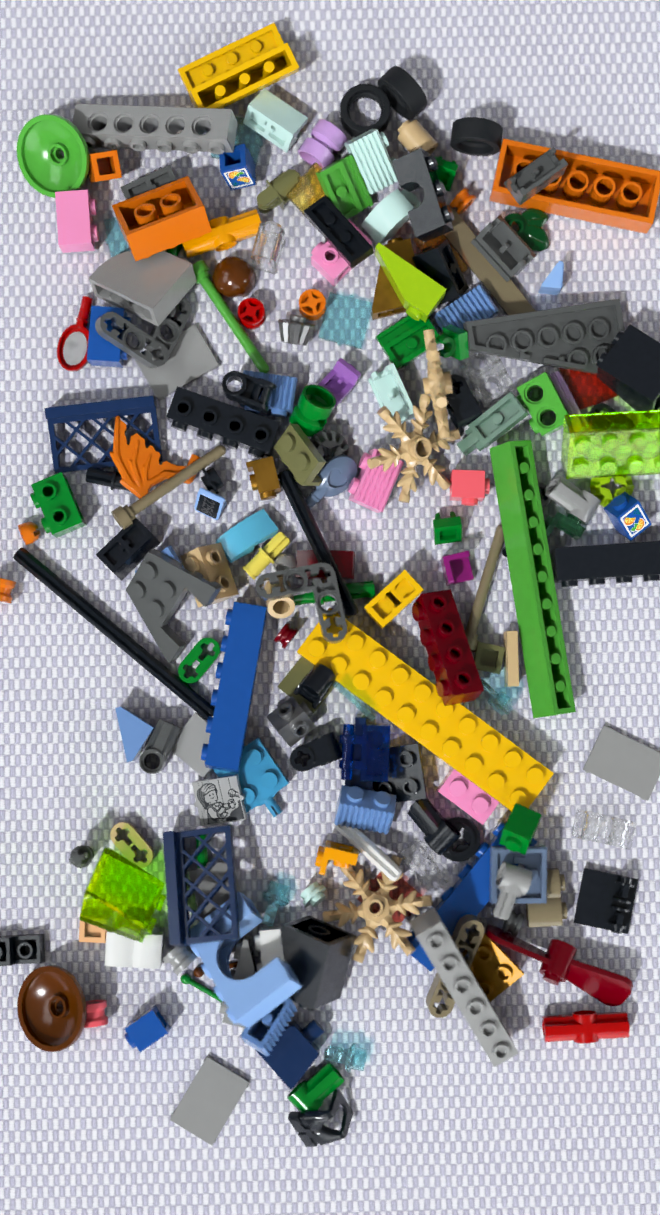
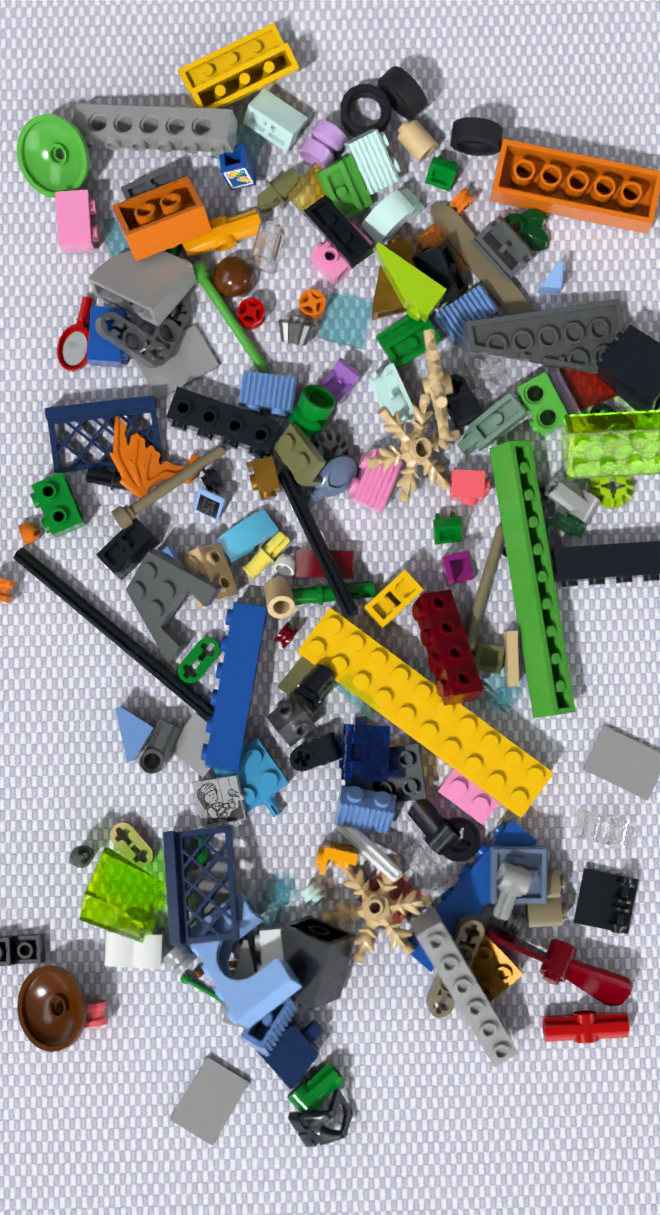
light nougat tile [79,913,109,943] -> none
orange brick [88,150,122,182] -> none
blue brick [125,1005,171,1052] -> none
black piece [222,371,277,413] -> none
dark grey beam [256,563,347,643] -> none
clear light blue piece [323,1043,368,1073] -> none
black arch [392,148,454,242] -> none
green tile [436,324,469,360] -> none
green brick [499,803,542,855] -> none
dark grey hinge [504,147,568,205] -> none
blue brick [603,491,652,541] -> none

